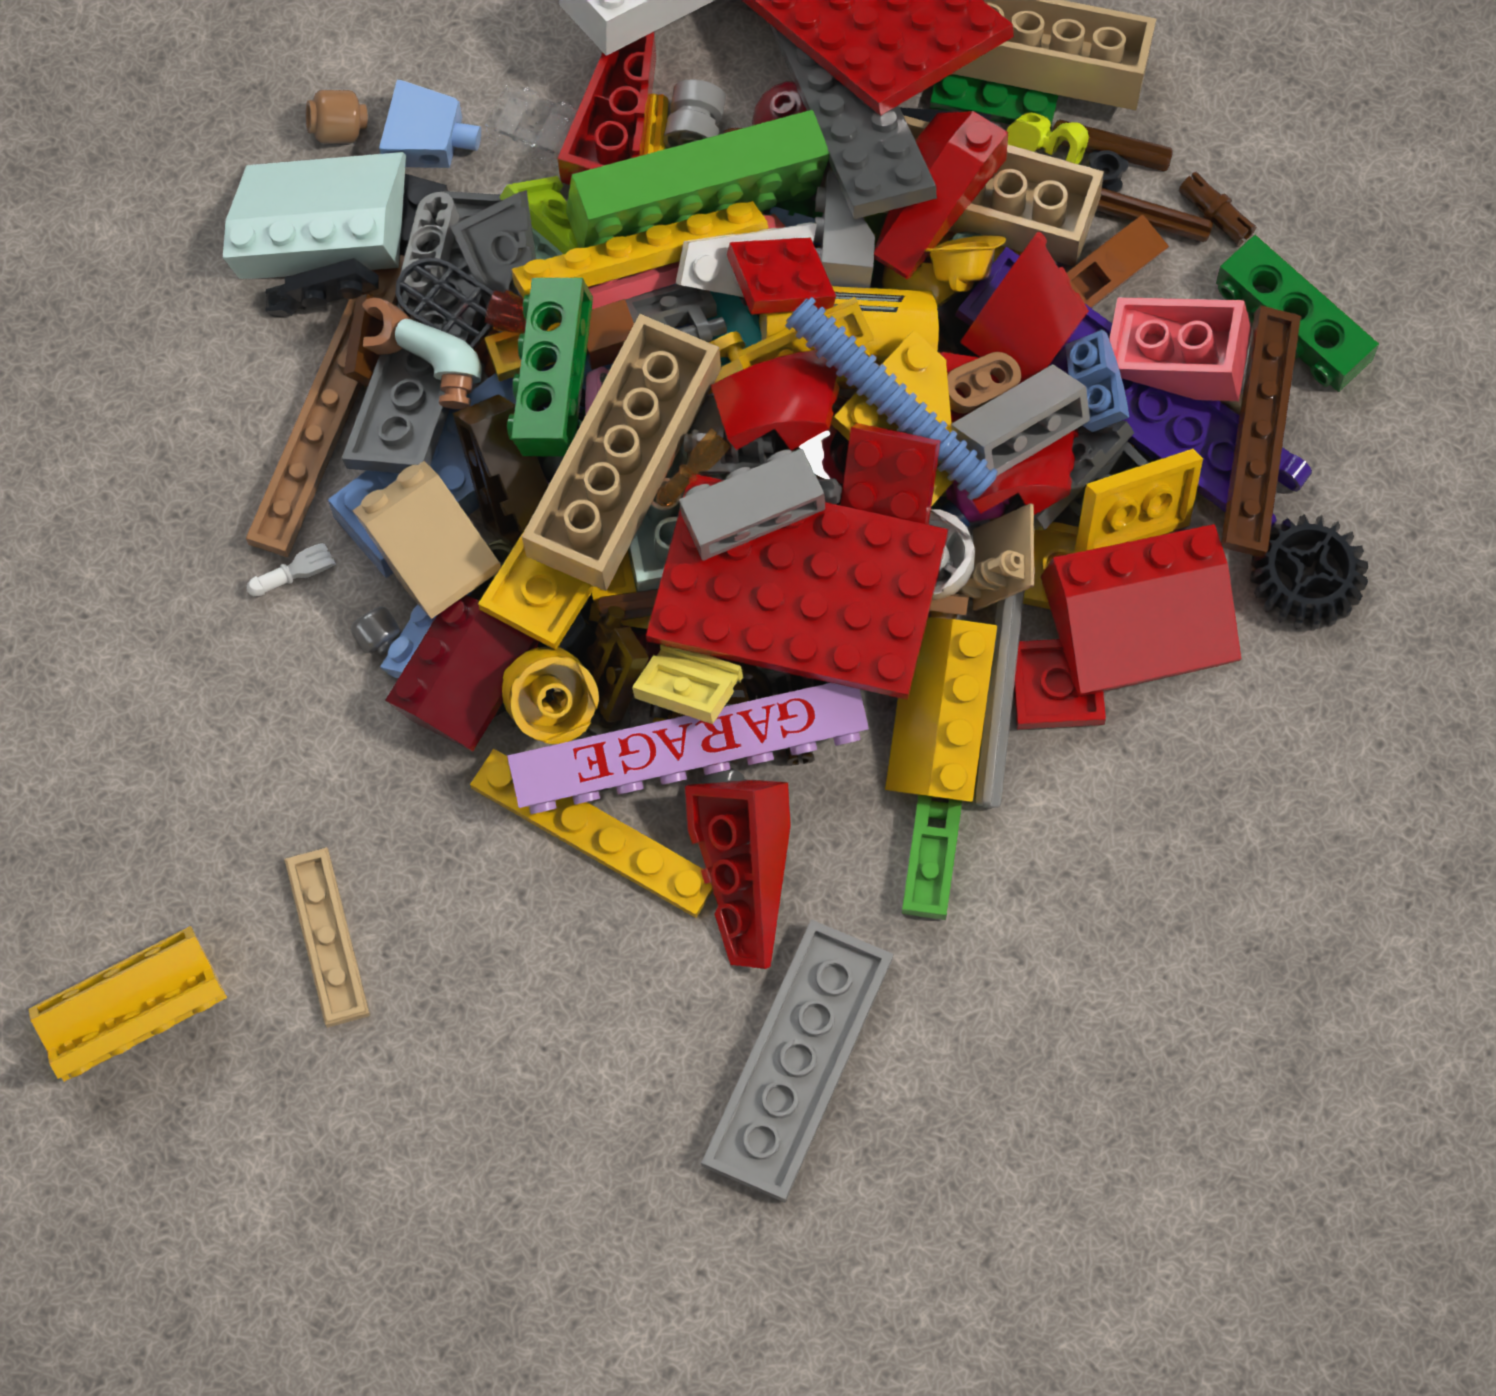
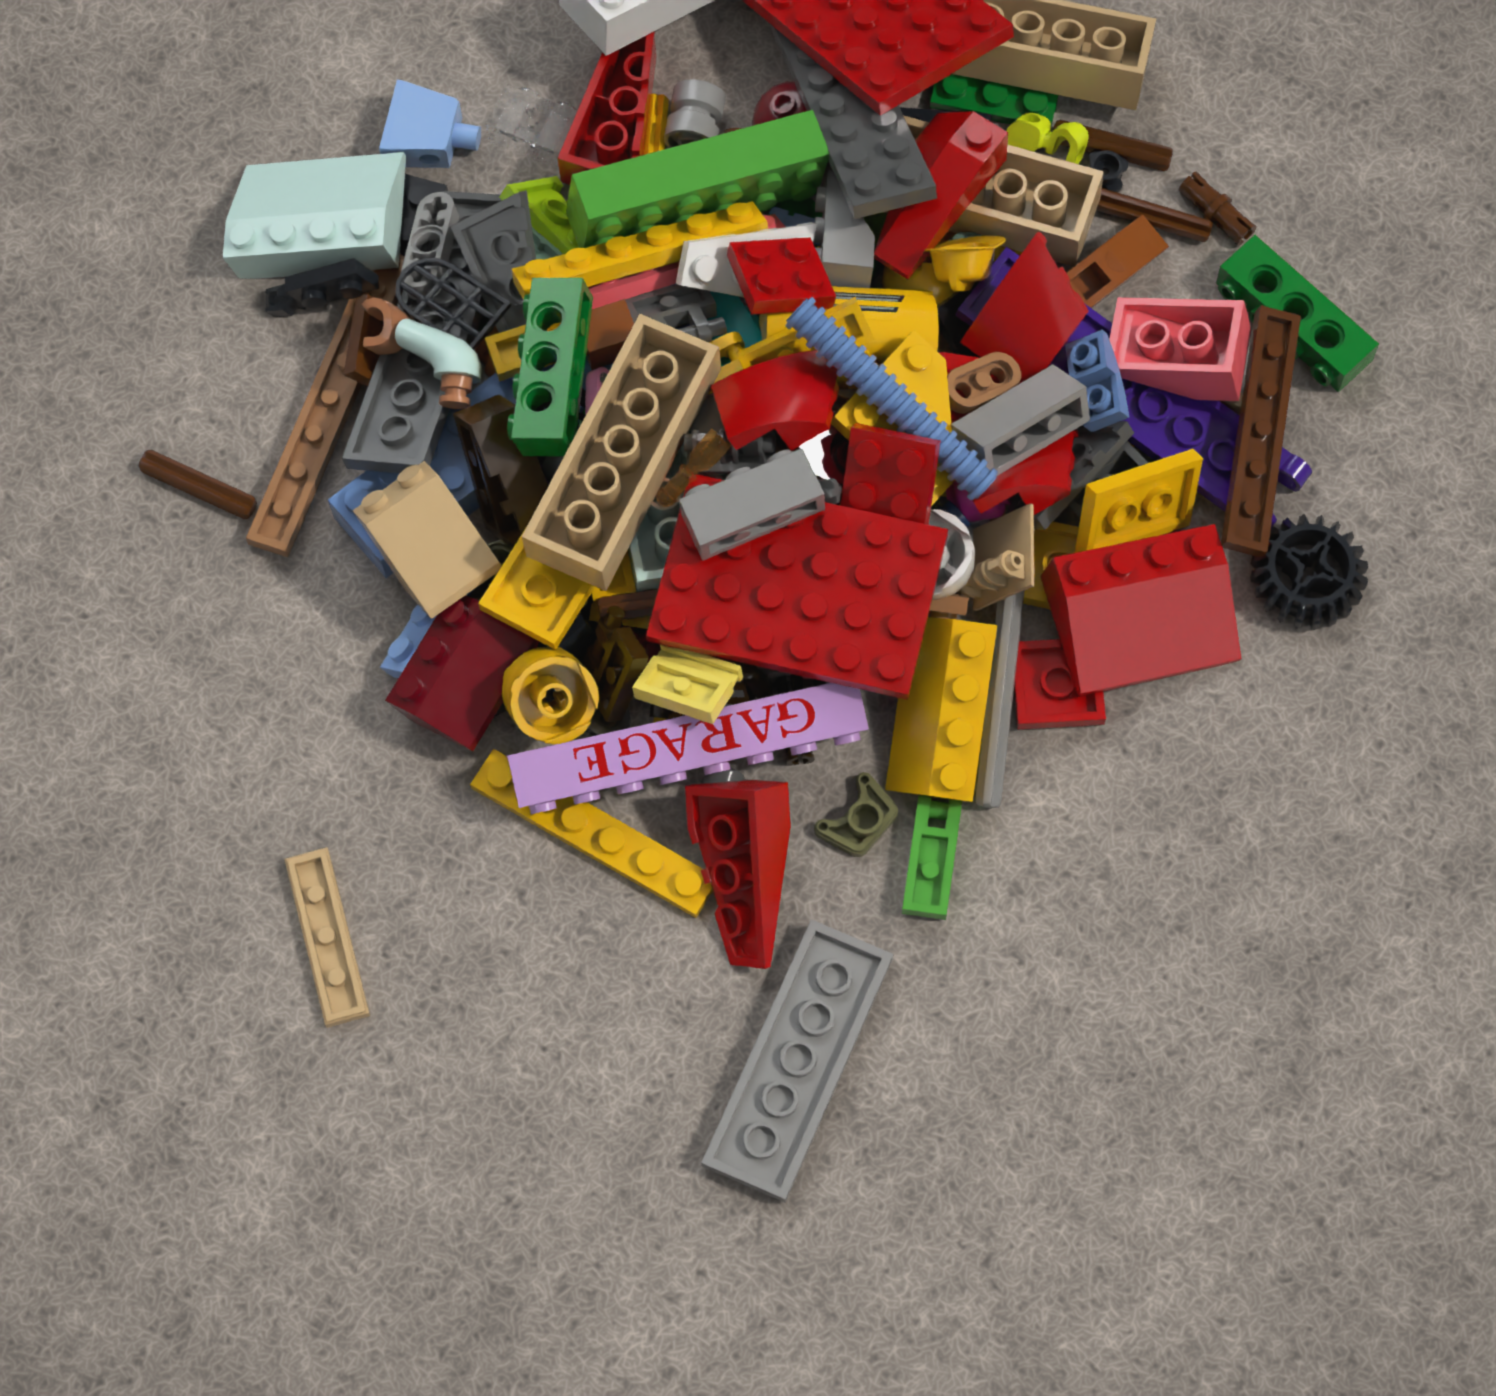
yellow brick [28,926,227,1082] -> none
white piece [247,543,336,596] -> none
medium nougat head [306,90,368,144] -> none
flat silver piece [351,607,400,655] -> none
clear red cone [485,289,548,334] -> none
none -> reddish brown axle [138,450,257,519]
none -> olive piece [814,772,898,857]

